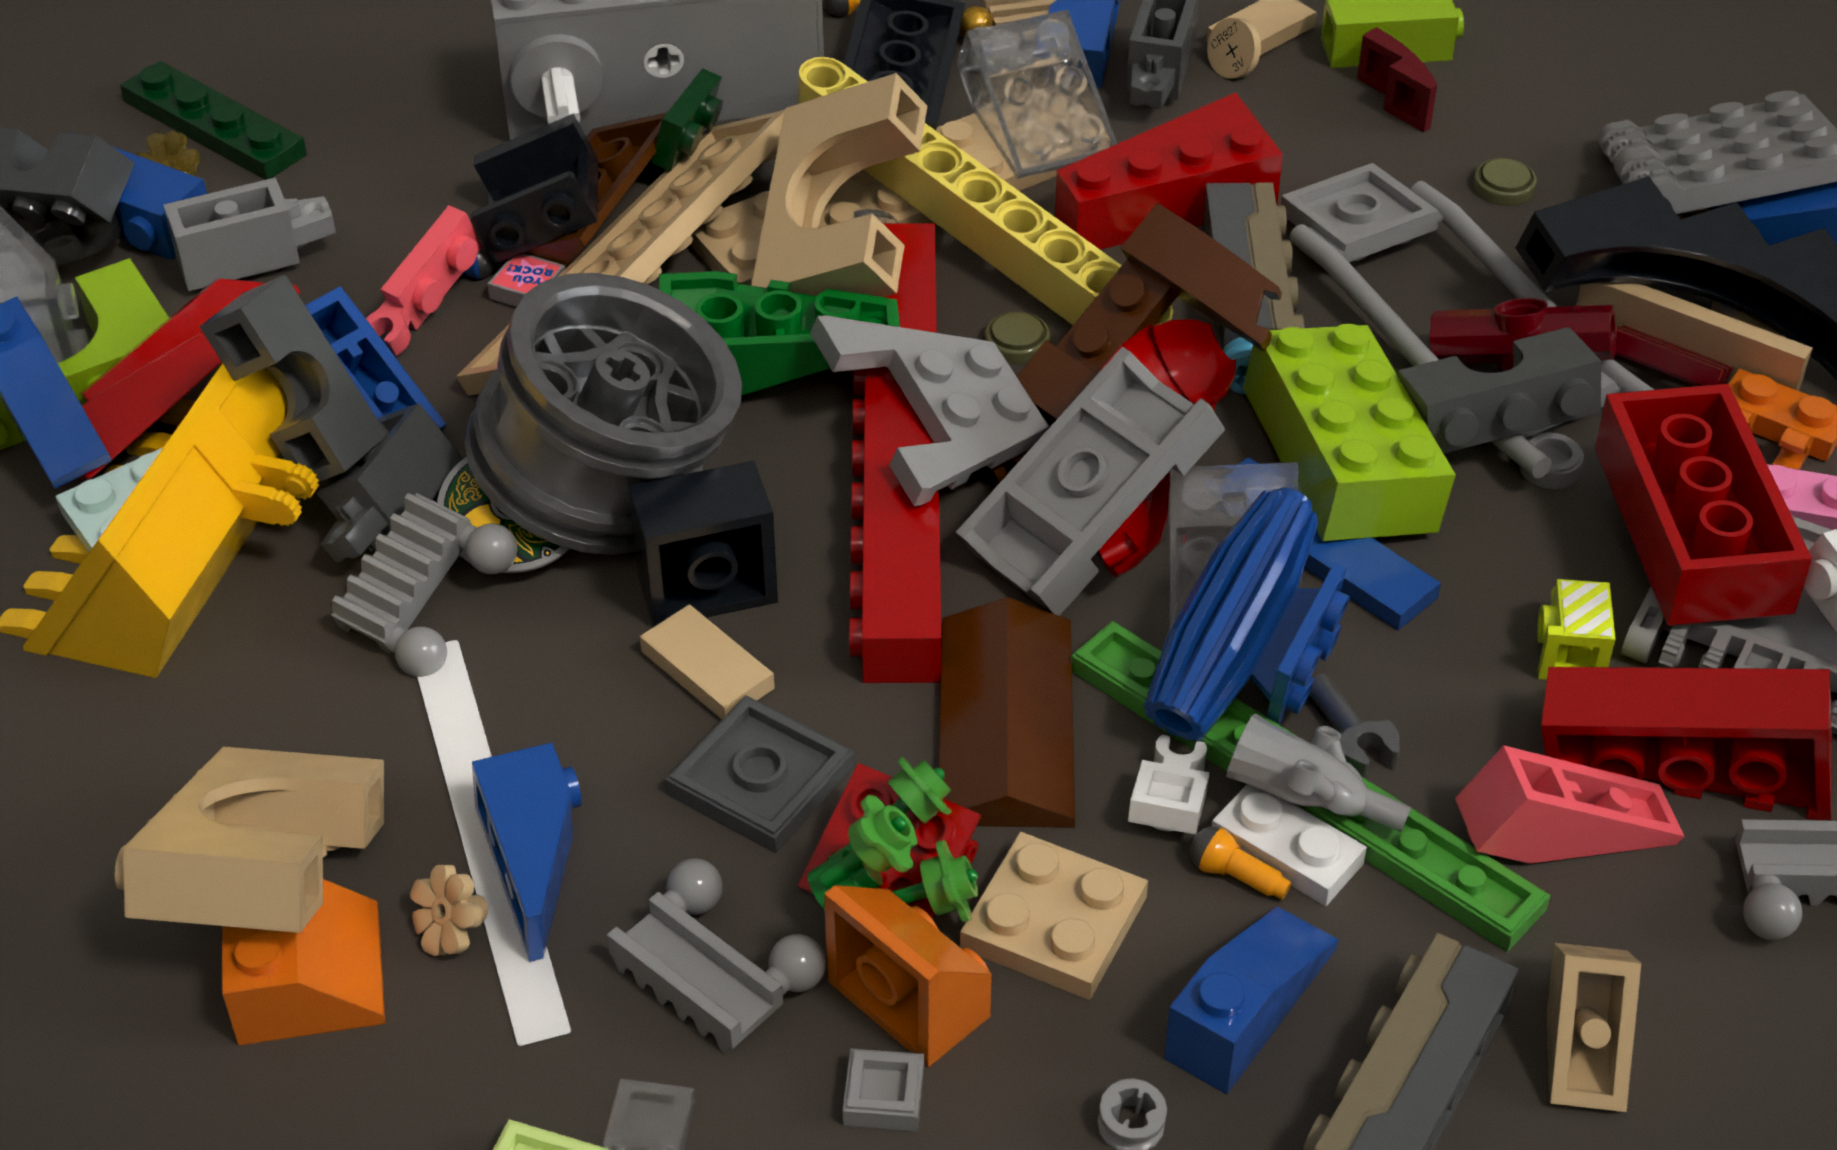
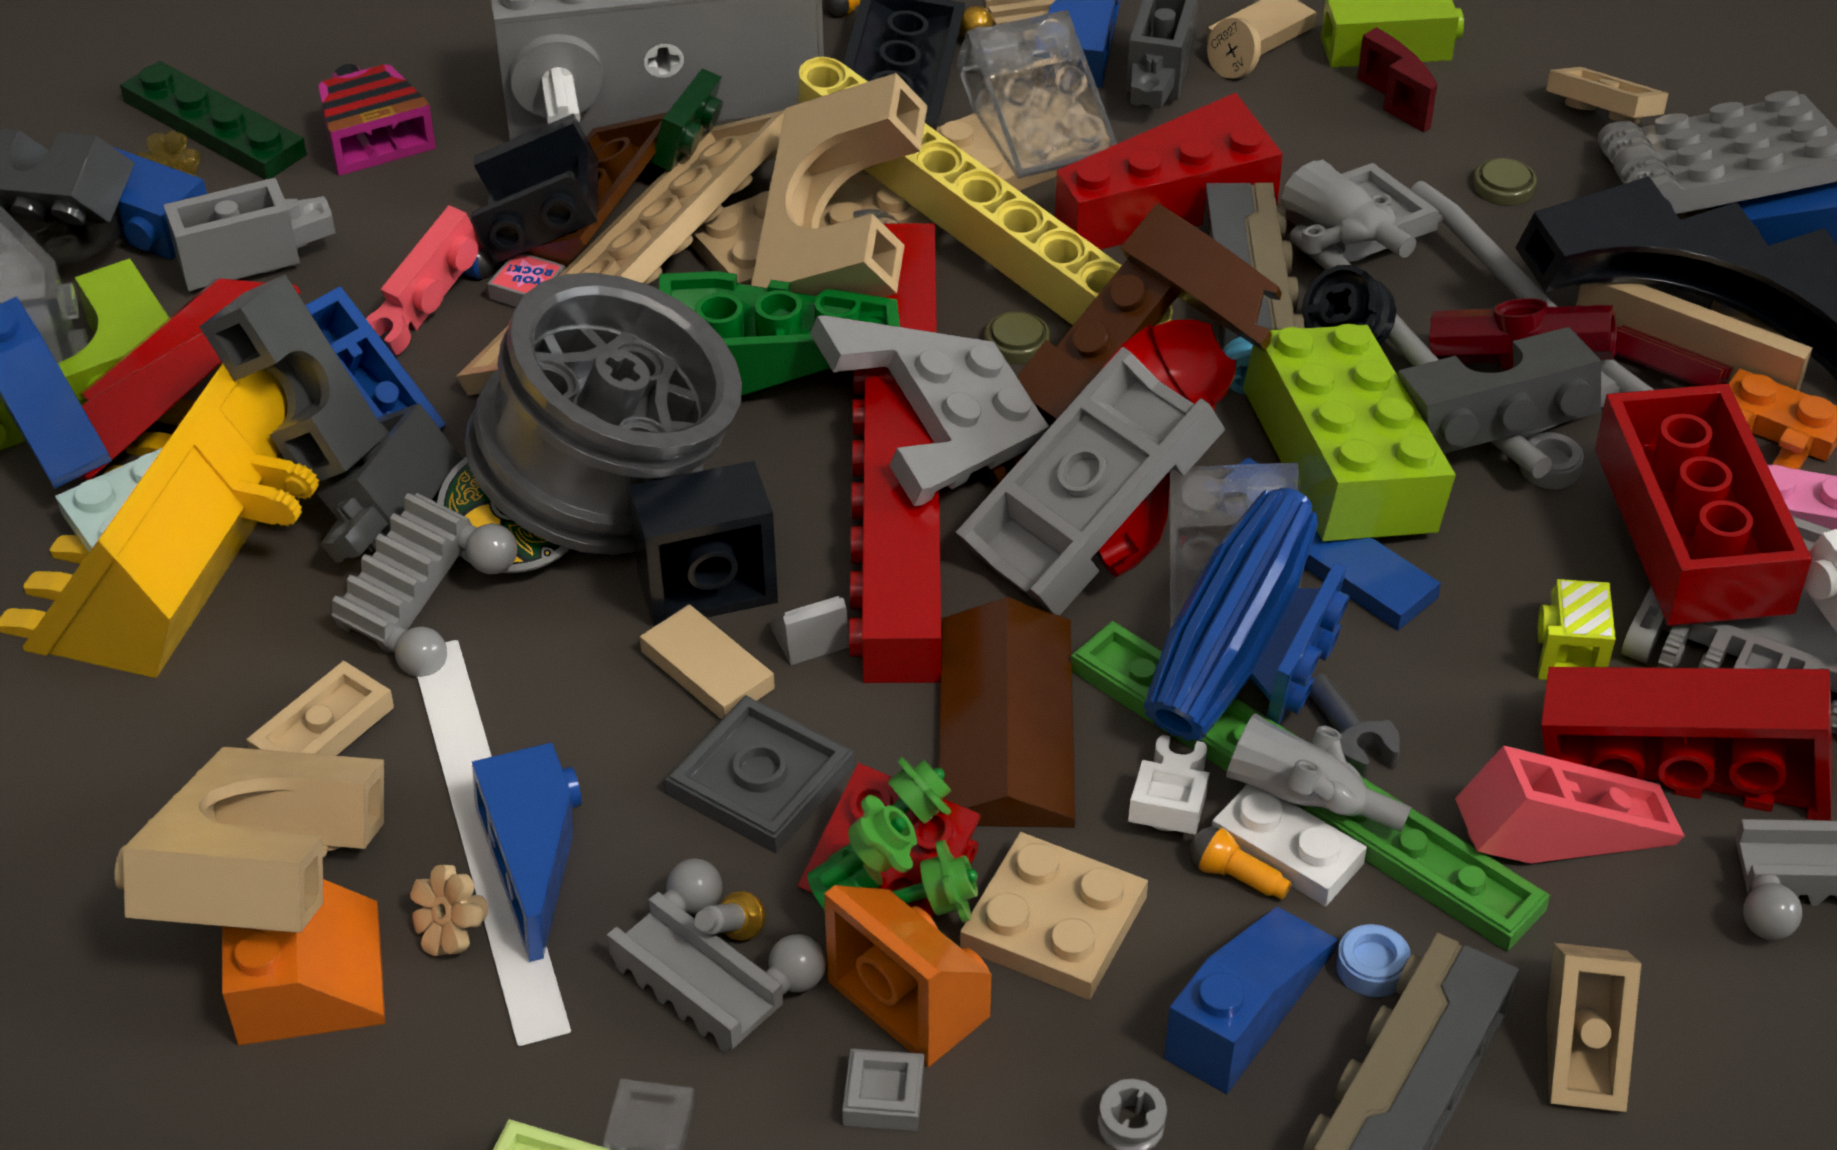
none -> tan plate [246,660,394,756]
none -> torso [318,64,436,176]
none -> piece [694,891,766,941]
none -> light grey slope [770,596,849,666]
none -> light grey piece [1281,159,1416,258]
none -> black wheel [1302,265,1397,345]
none -> light blue tile [1336,924,1411,997]
none -> tan plate [1546,67,1669,124]

